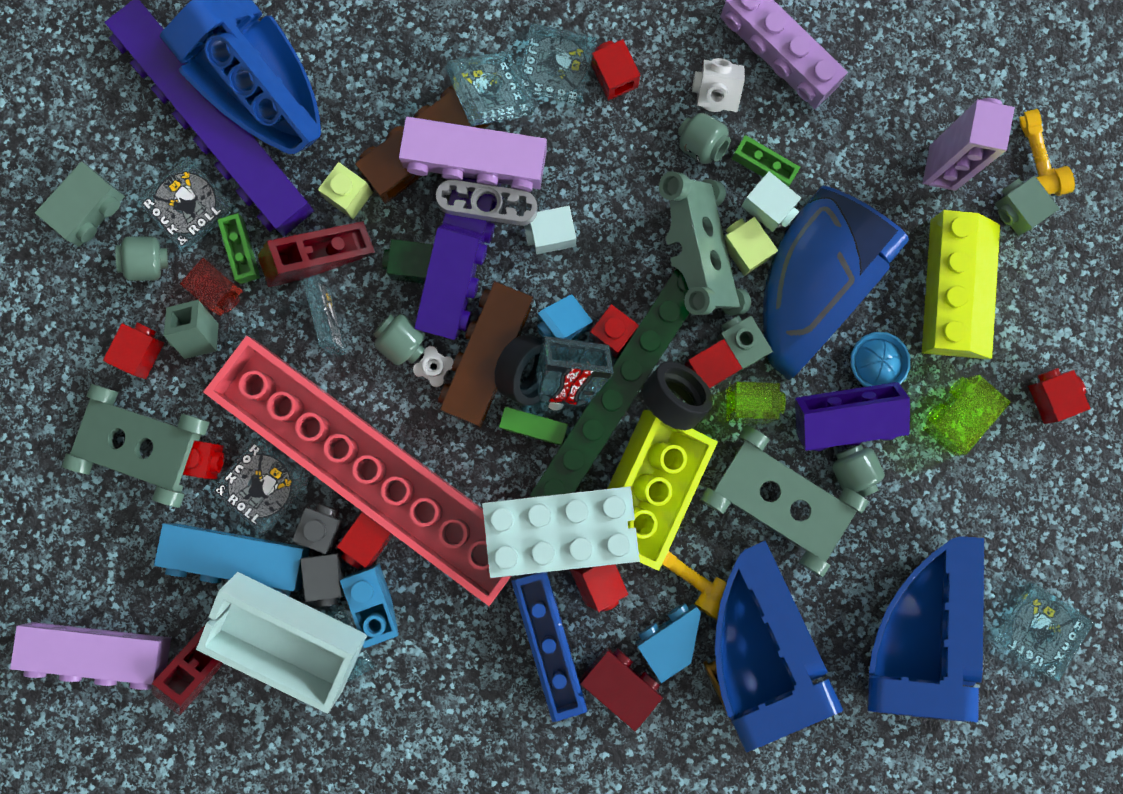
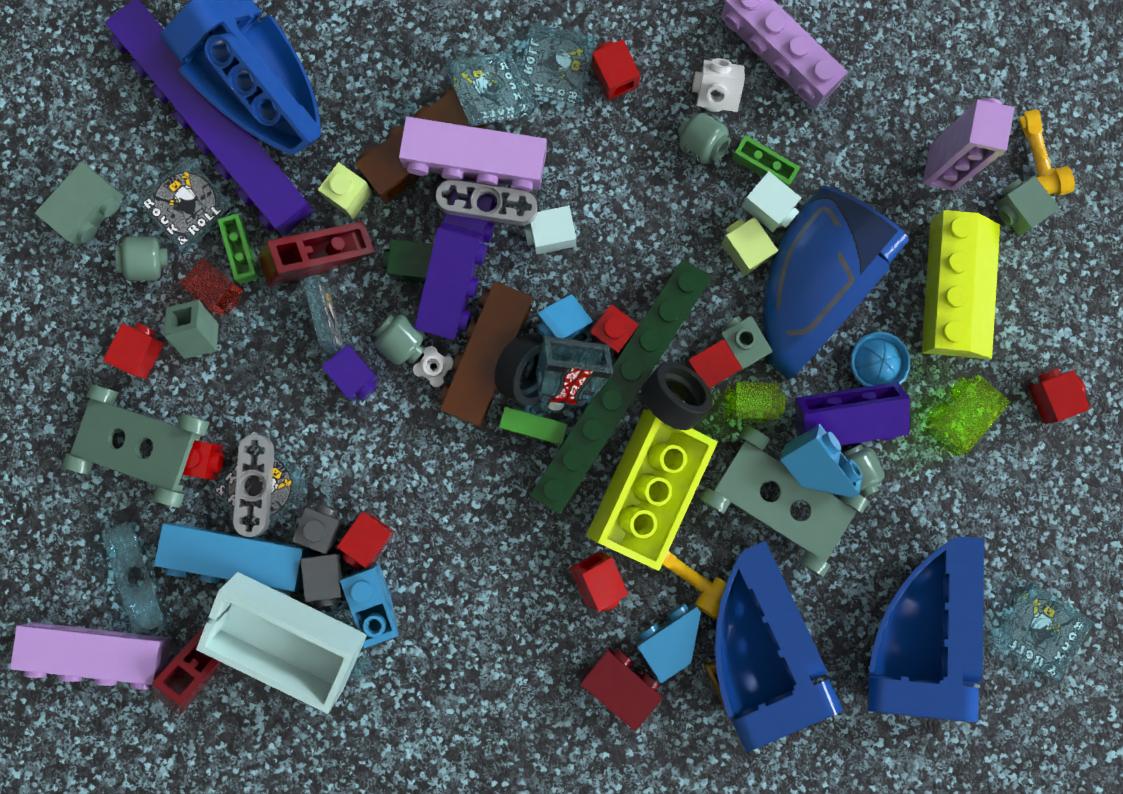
coral brick [203,335,511,606] -> none
light aqua piece [482,486,640,578] -> none
blue brick [511,572,587,722] -> none
sand green piece [659,171,751,316] -> none
none -> clear light blue piece [102,522,169,634]
none -> light grey beam [233,434,274,537]
none -> dark purple brick [321,344,380,401]
none -> dark azure slope [780,424,863,498]

